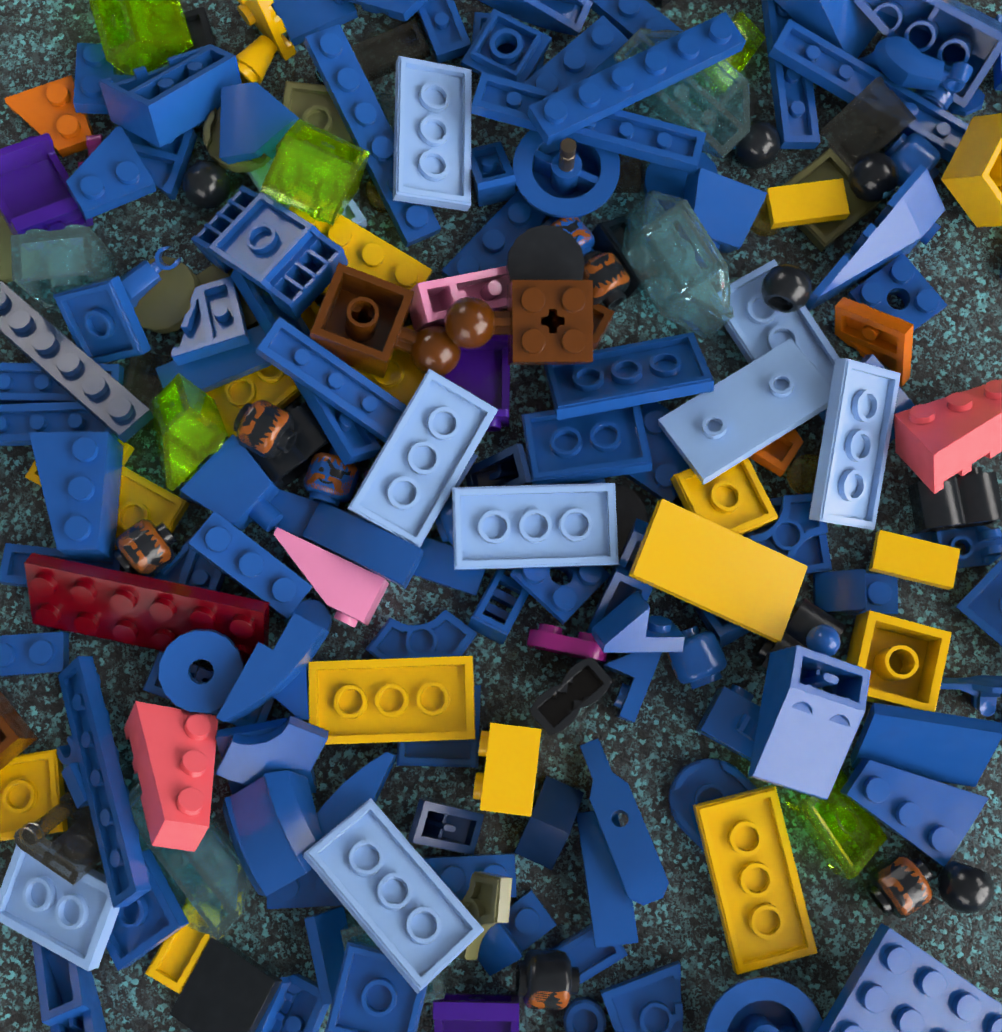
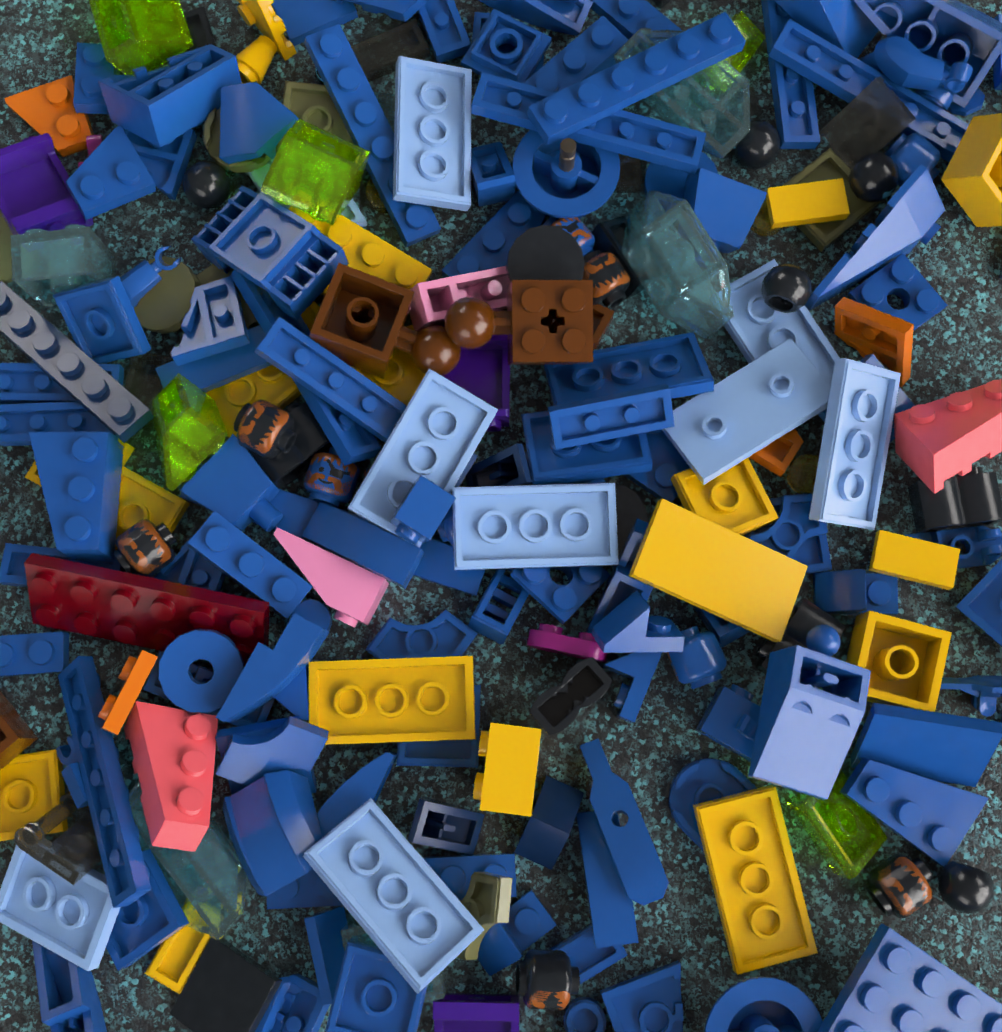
none -> orange wing [98,650,158,735]
none -> blue brick [390,475,456,545]
none -> blue plate [547,384,675,450]

